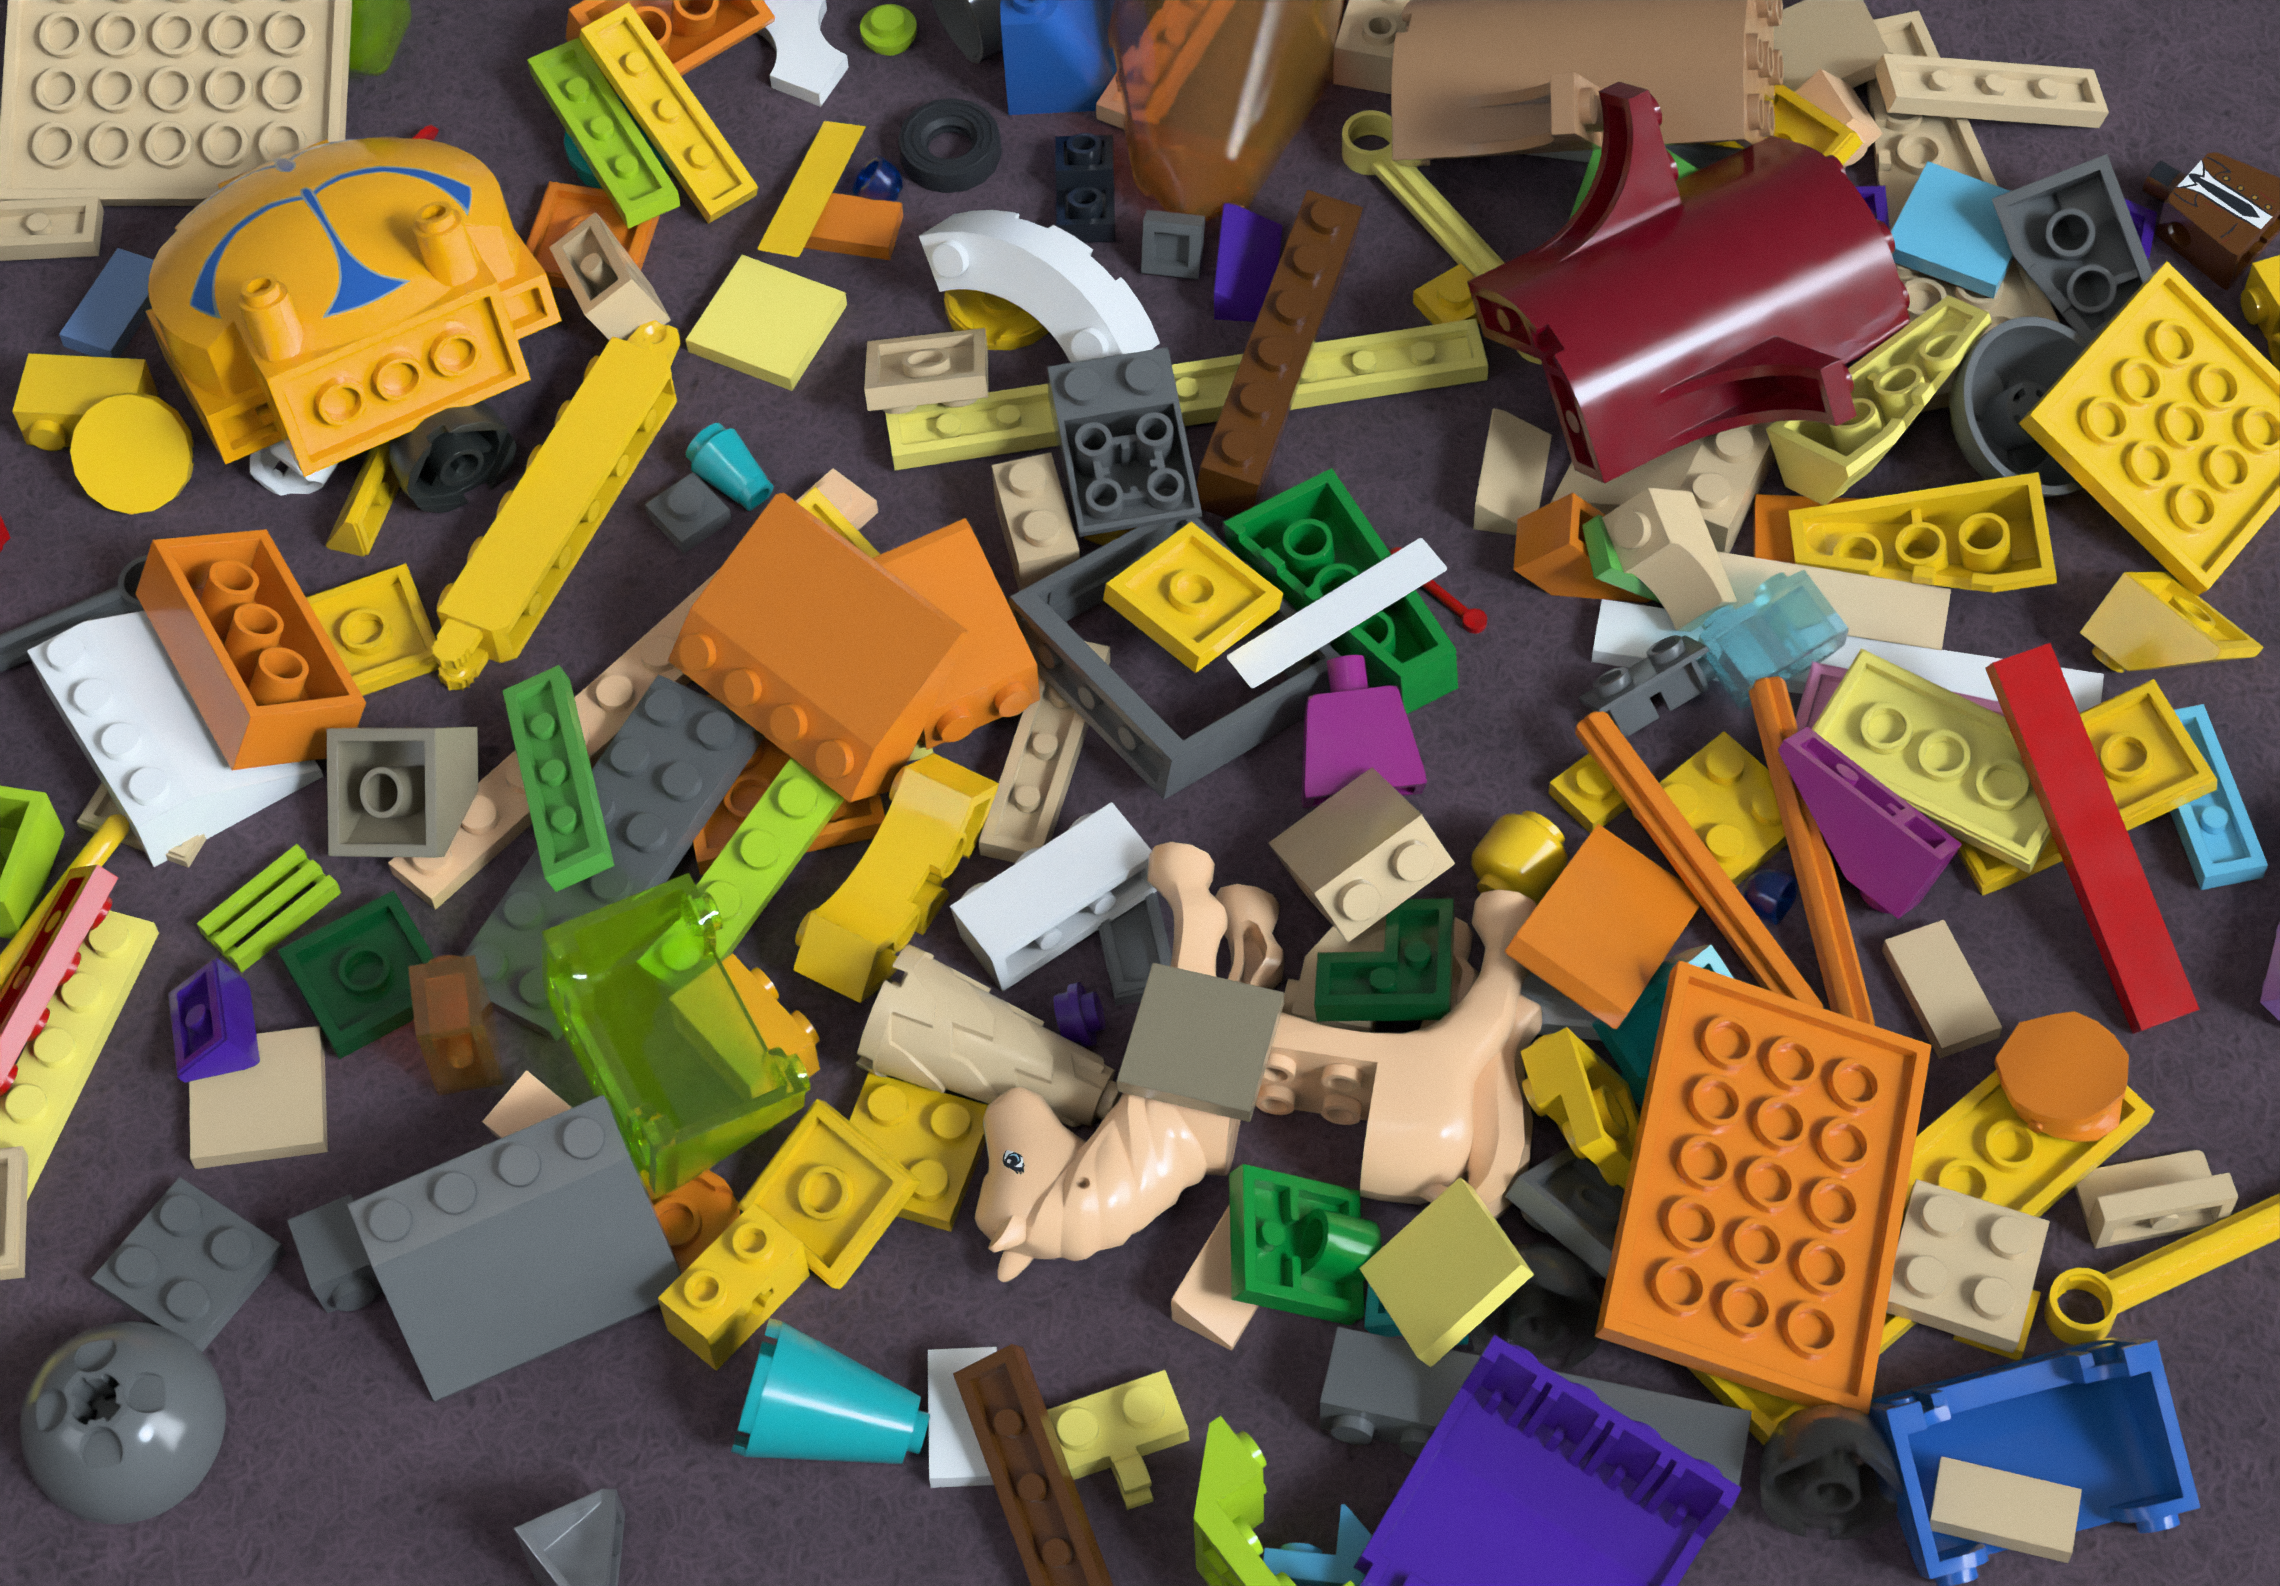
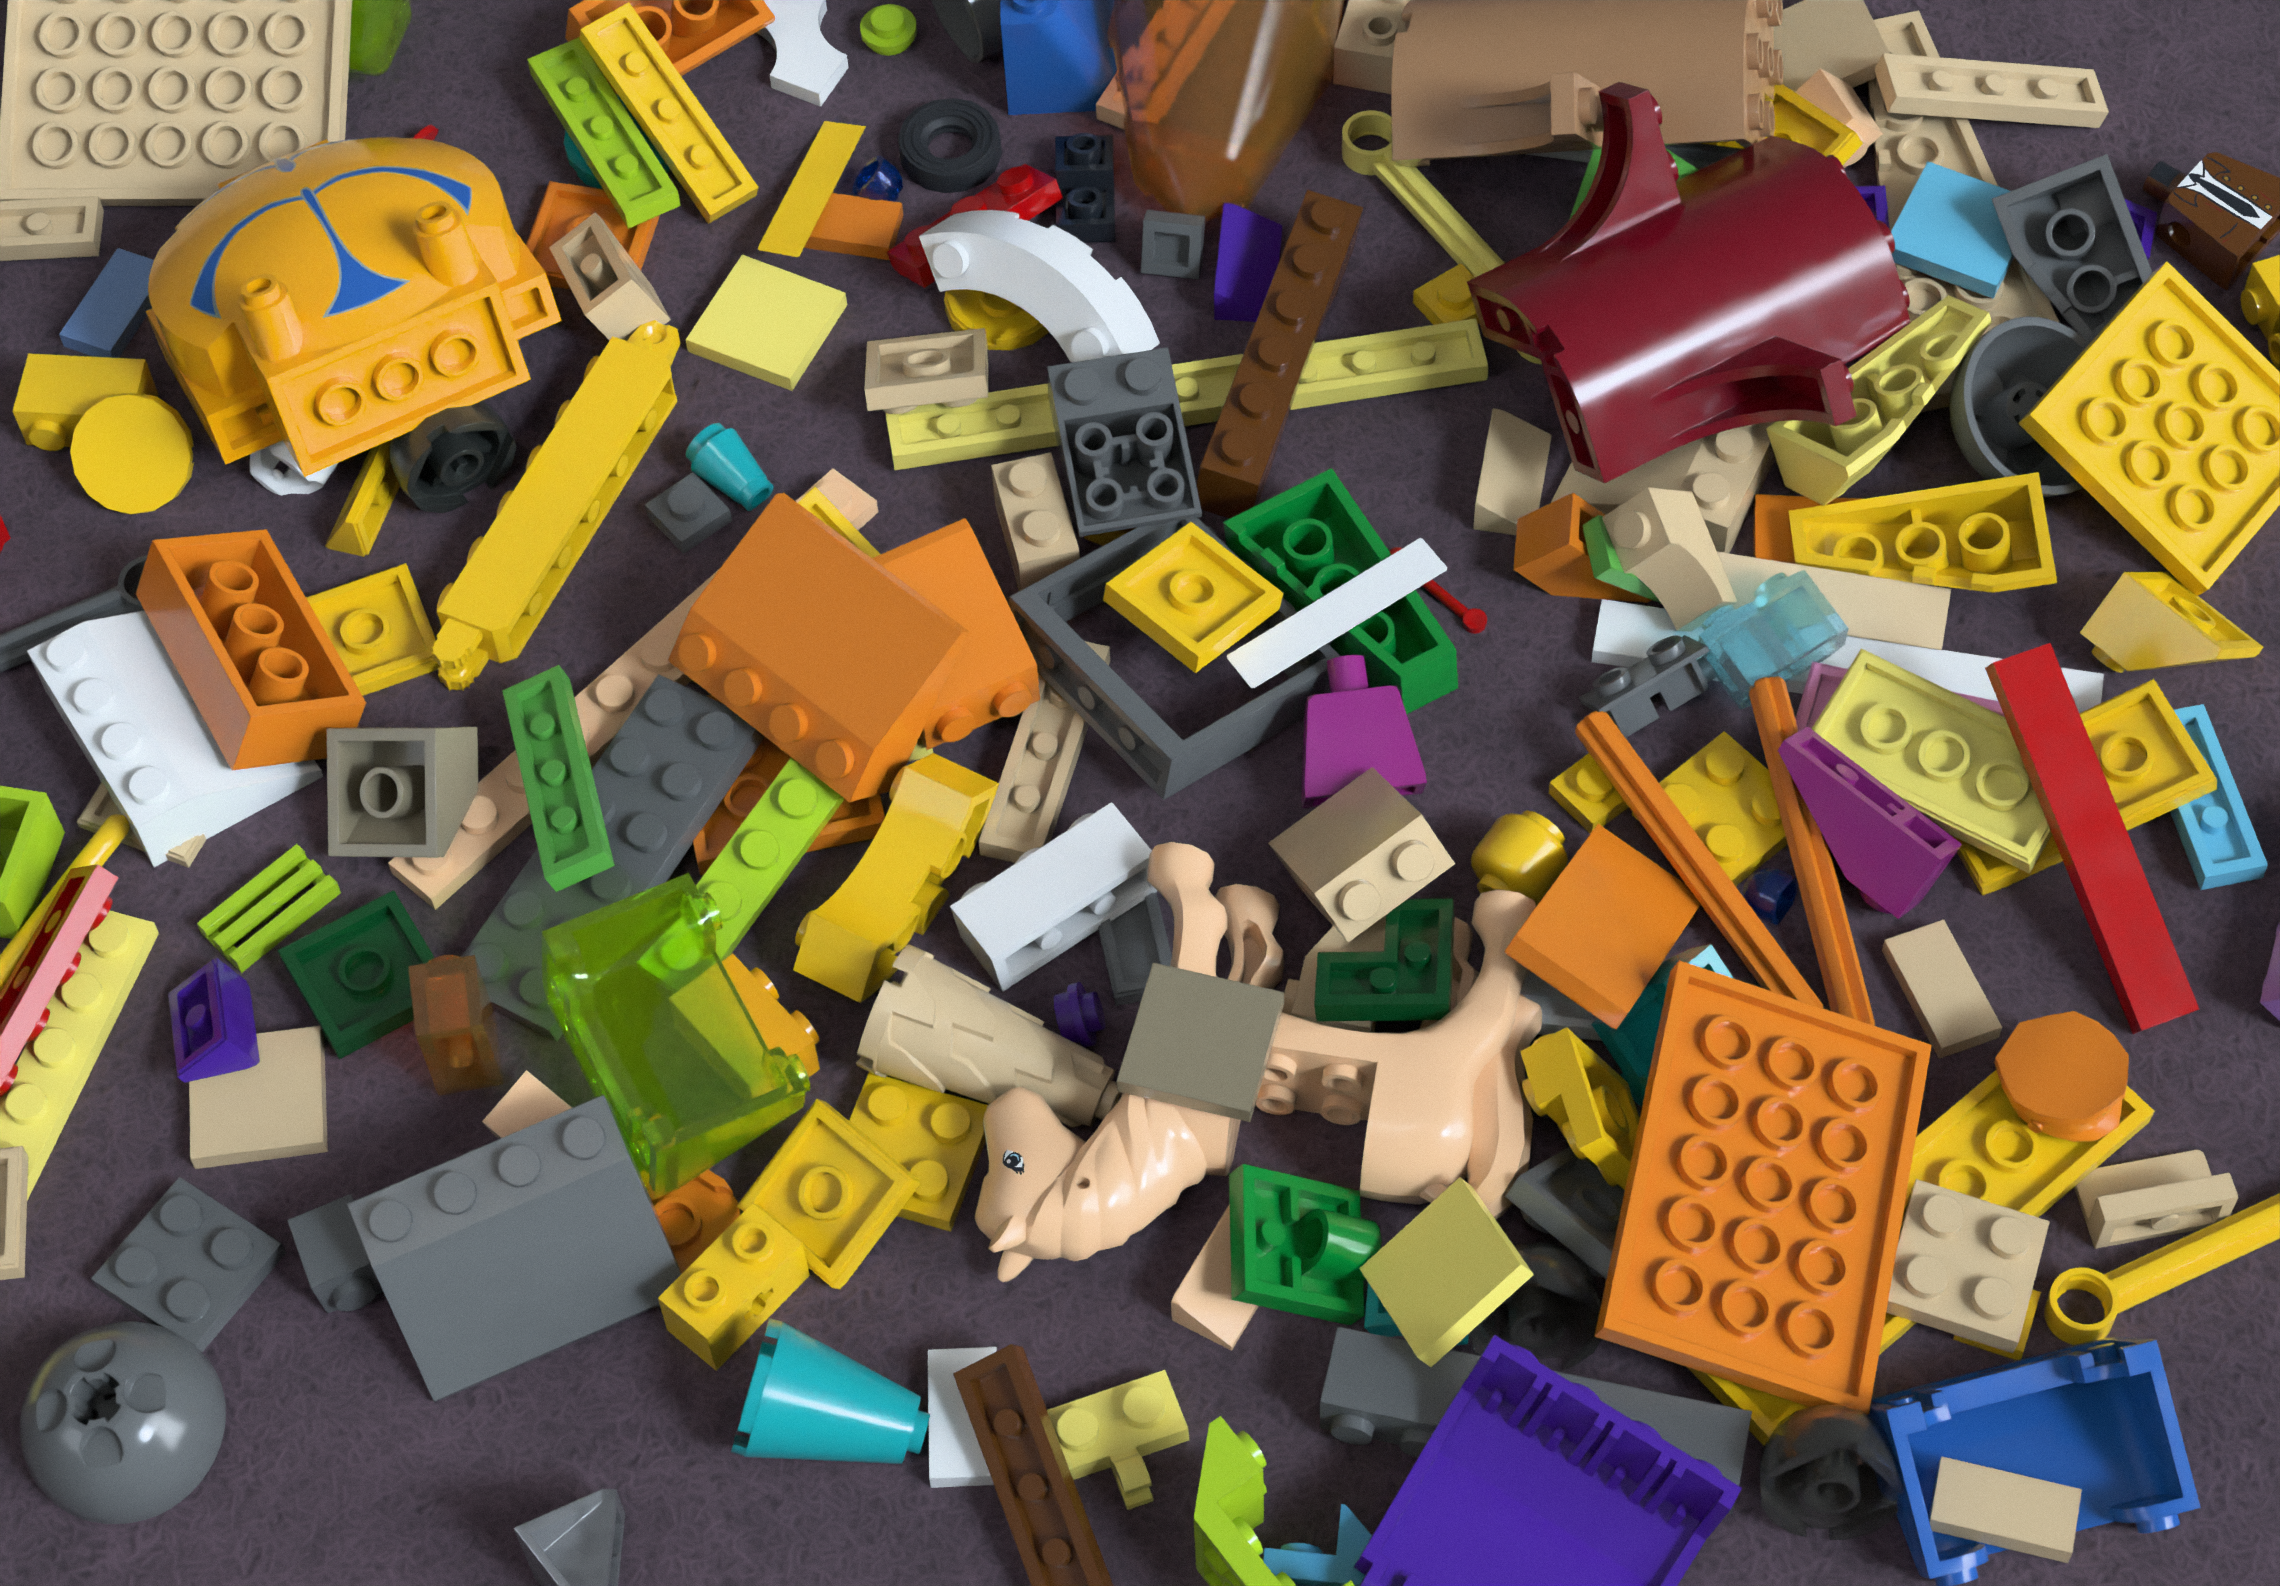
none -> red plate [887,163,1063,288]

